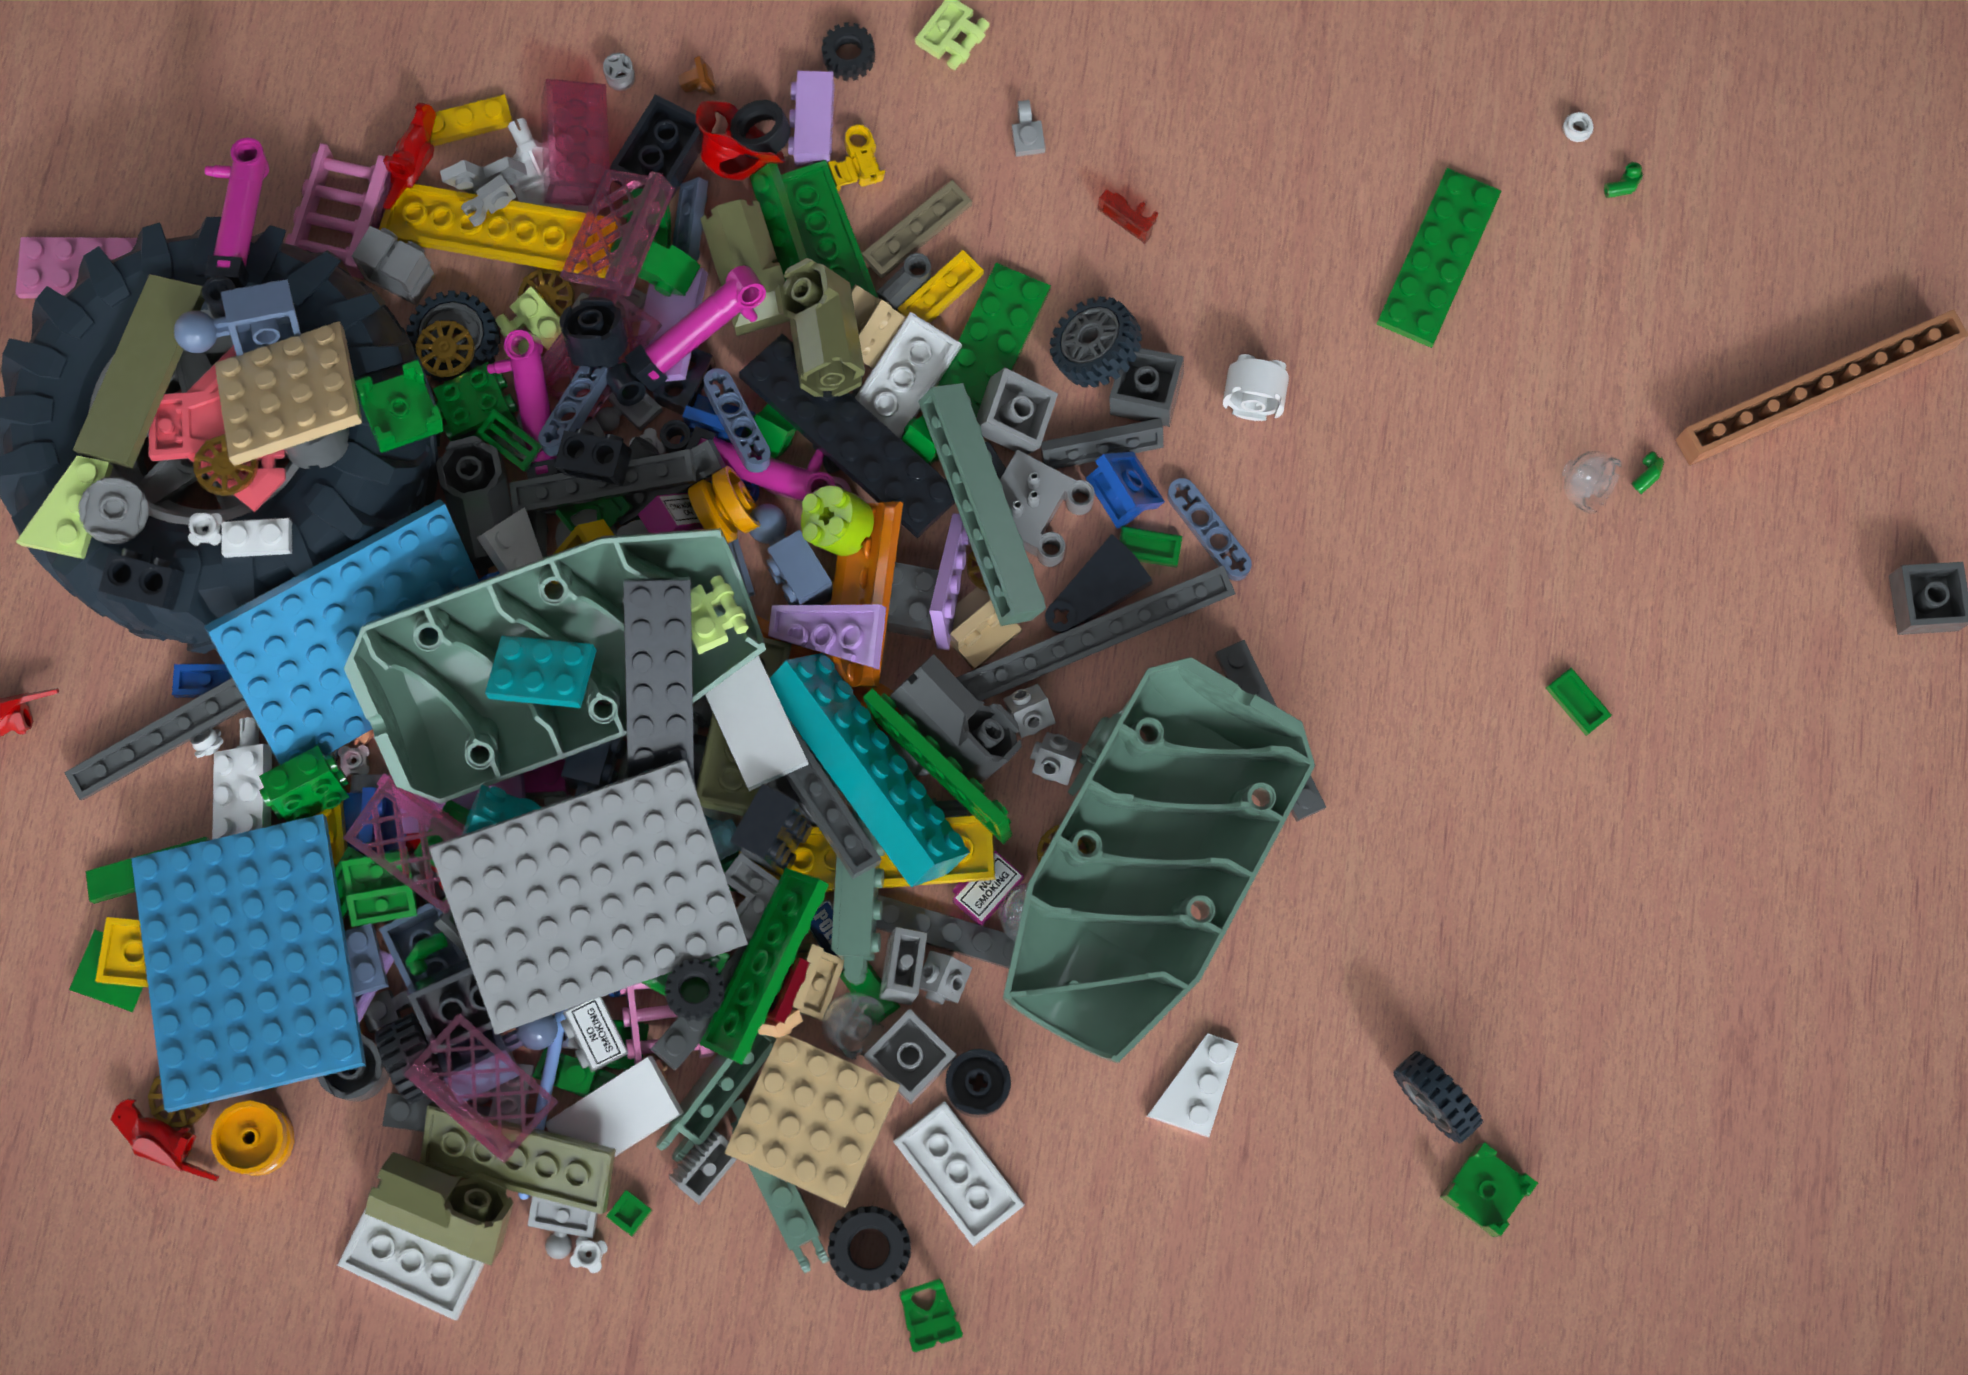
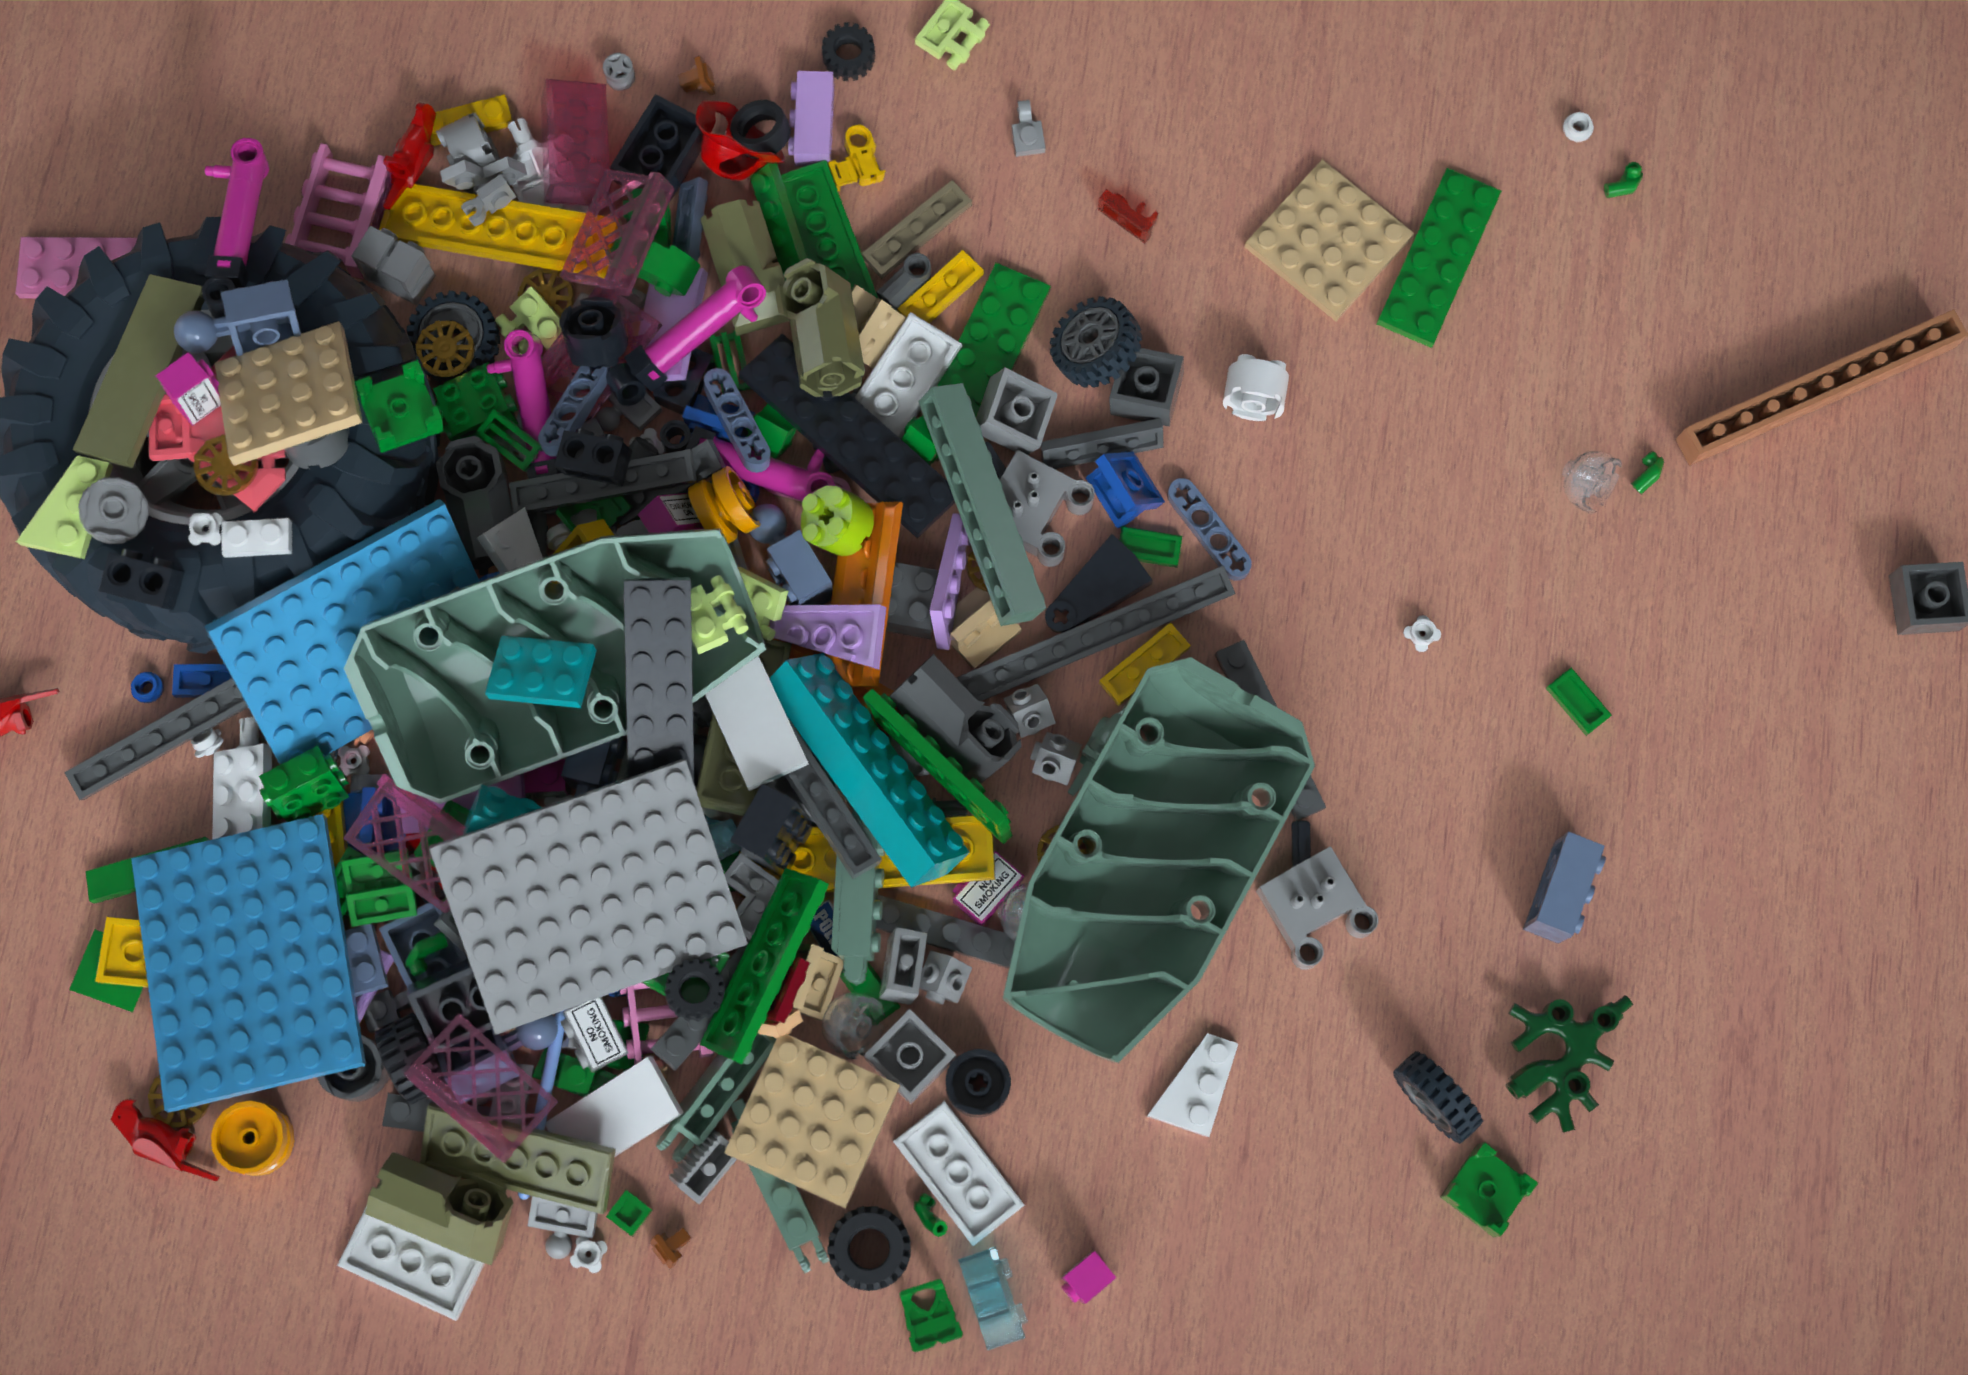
none -> blue plate [131,672,164,703]
none -> dark pink brick [155,352,221,426]
none -> light grey brick [436,112,500,167]
none -> white plate [546,523,571,550]
none -> dark orange brick [650,1227,691,1269]
none -> green tile [709,330,751,394]
none -> yellowish green plate [738,567,788,641]
none -> green arm [913,1193,948,1237]
none -> clear light blue brick [958,1247,1027,1351]
none -> dark pink brick [1061,1251,1116,1304]
none -> yellow plate [1099,622,1191,706]
none -> tan plate [1244,159,1414,321]
none -> light grey piece [1256,820,1378,970]
none -> white plate [1403,615,1441,652]
none -> dark green plant [1505,995,1633,1133]
none -> sand blue brick [1523,832,1606,944]

